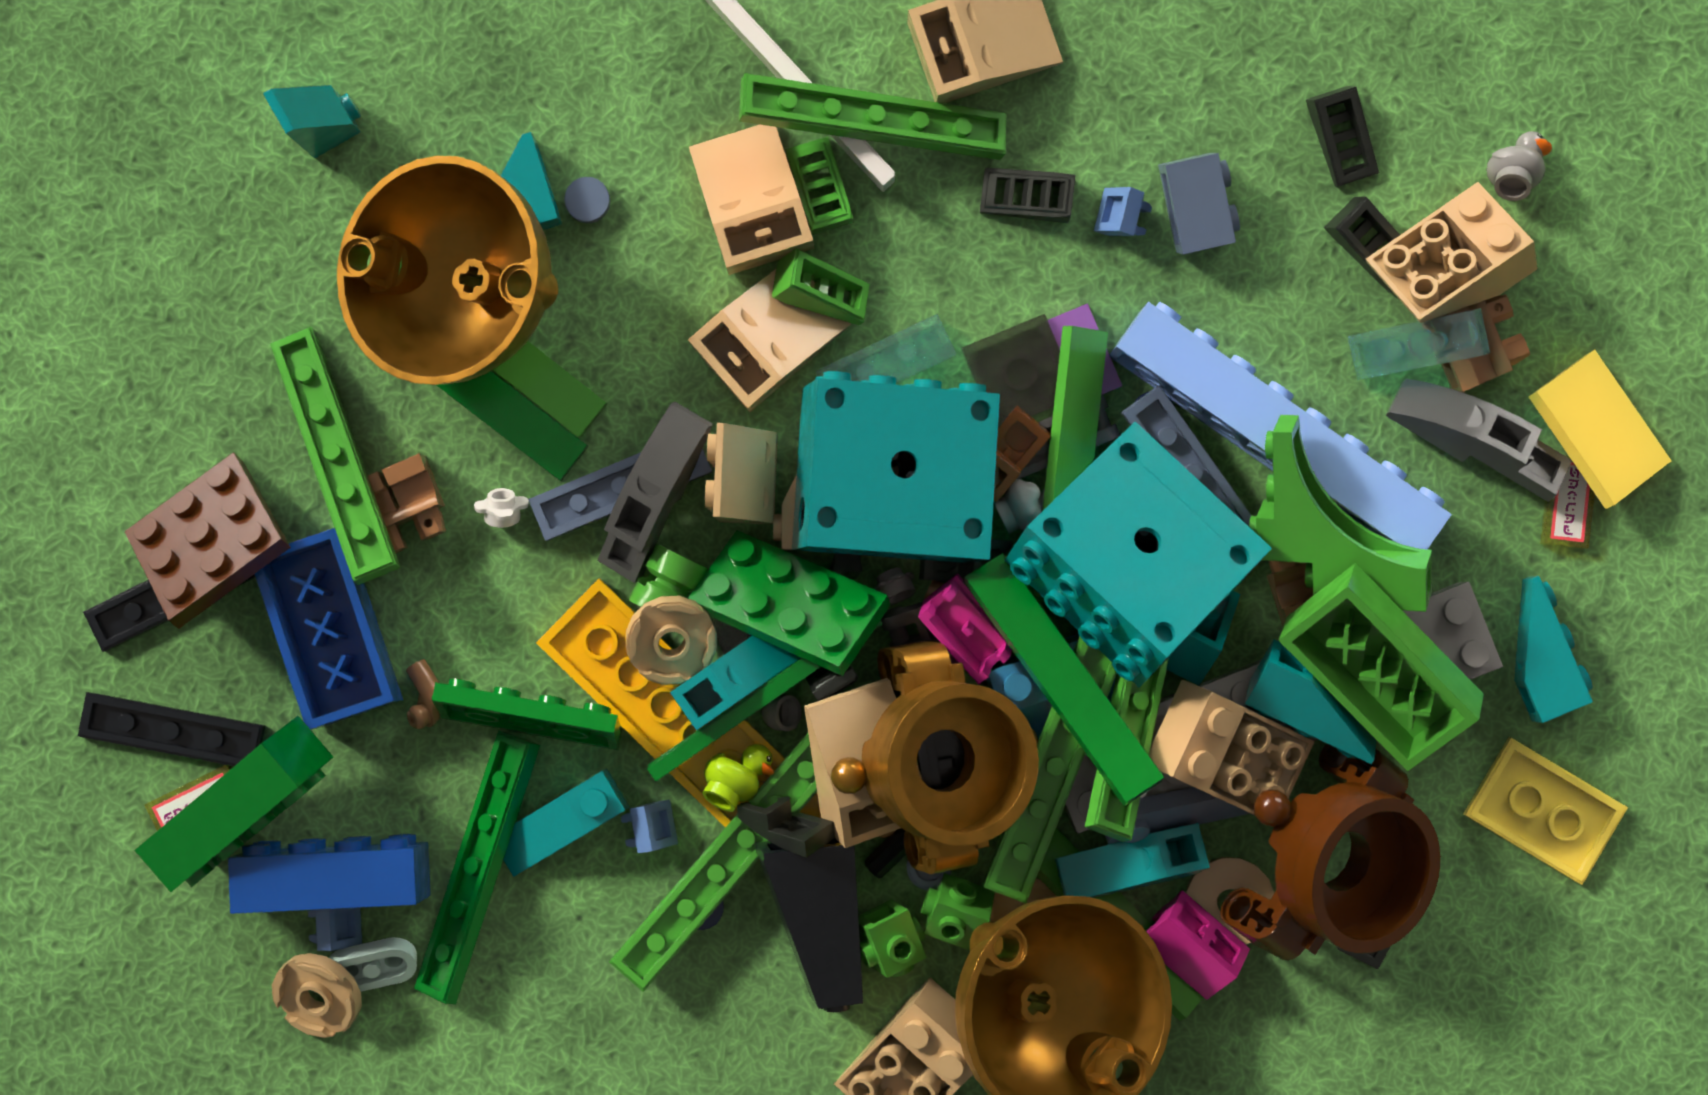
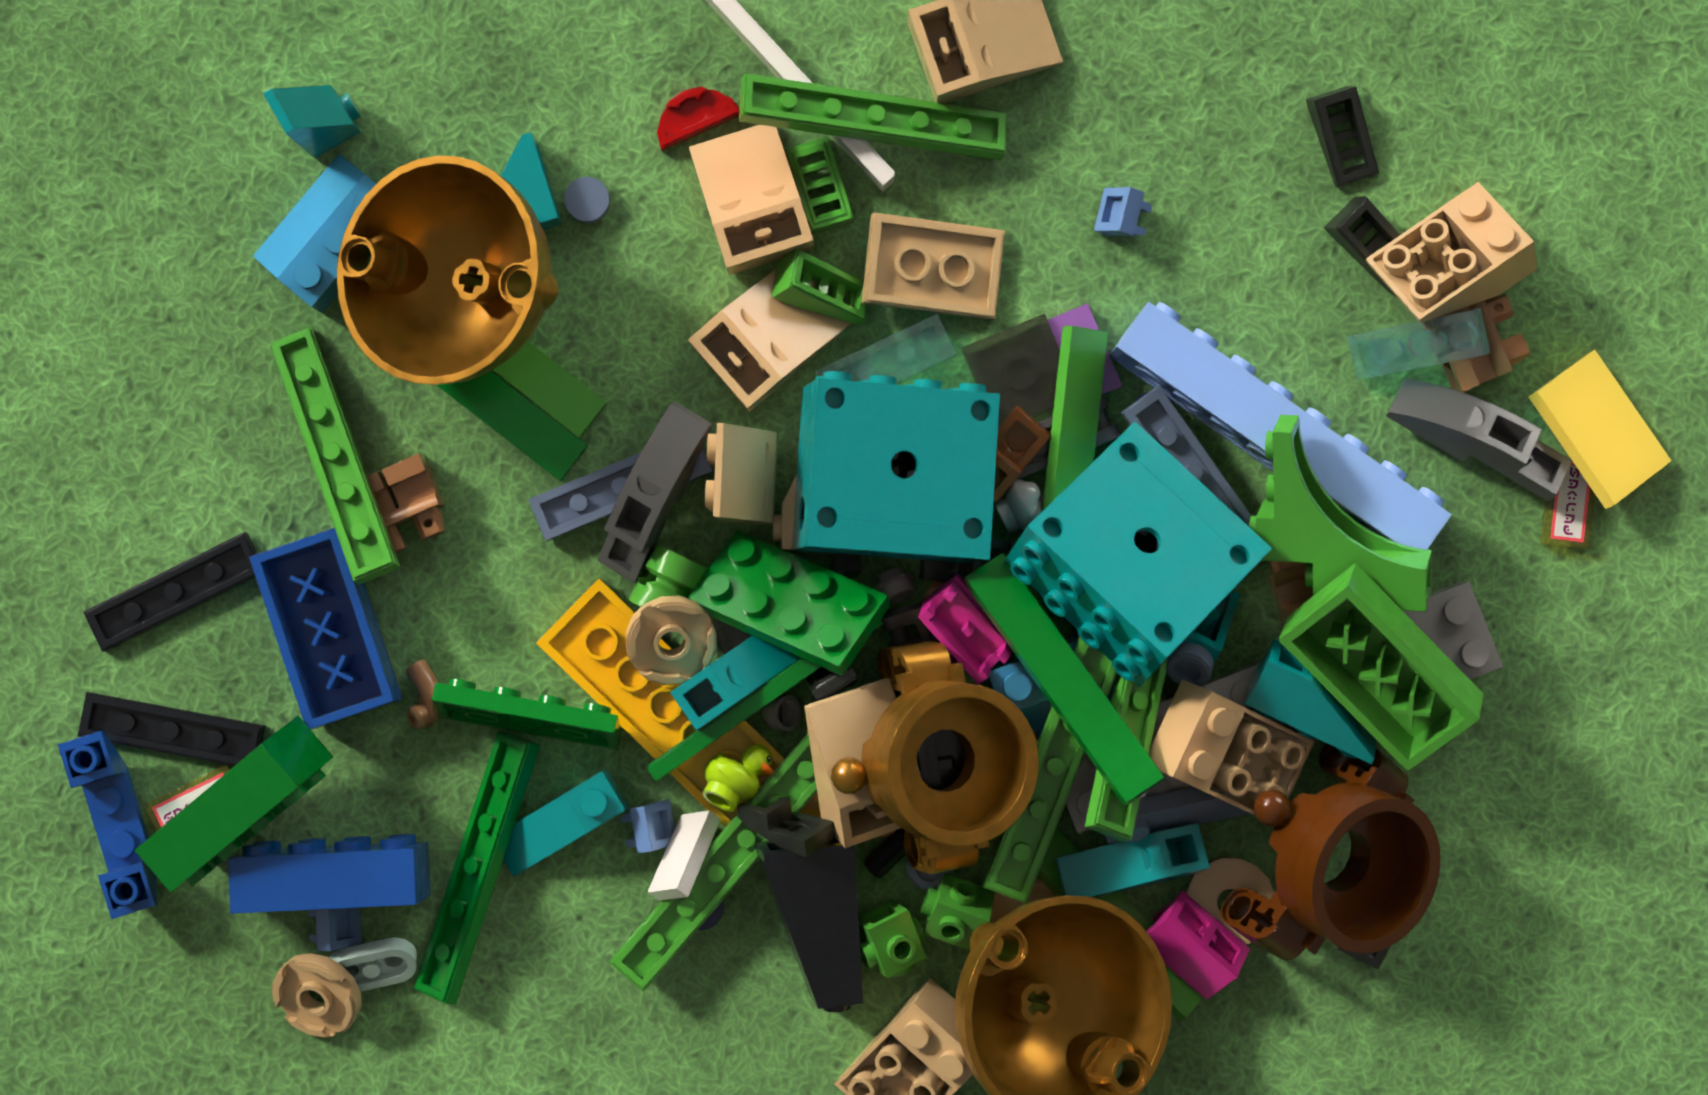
plate [124,452,291,629] -> none
white plate [474,488,529,528] -> none
pearl dark grey slope [979,168,1076,223] -> none
sand blue brick [1158,153,1240,254] -> none
light yellow tile [1463,737,1628,885] -> none
light grey animal [1486,131,1552,201] -> none
teal slope [1514,576,1593,723] -> none
none -> blue slope [57,730,158,919]
none -> dark azure slope [253,154,376,313]
none -> white tile [648,810,720,901]
none -> red tile [657,87,739,151]
none -> tan tile [861,212,1005,320]
none -> sand blue tile [1166,643,1214,687]

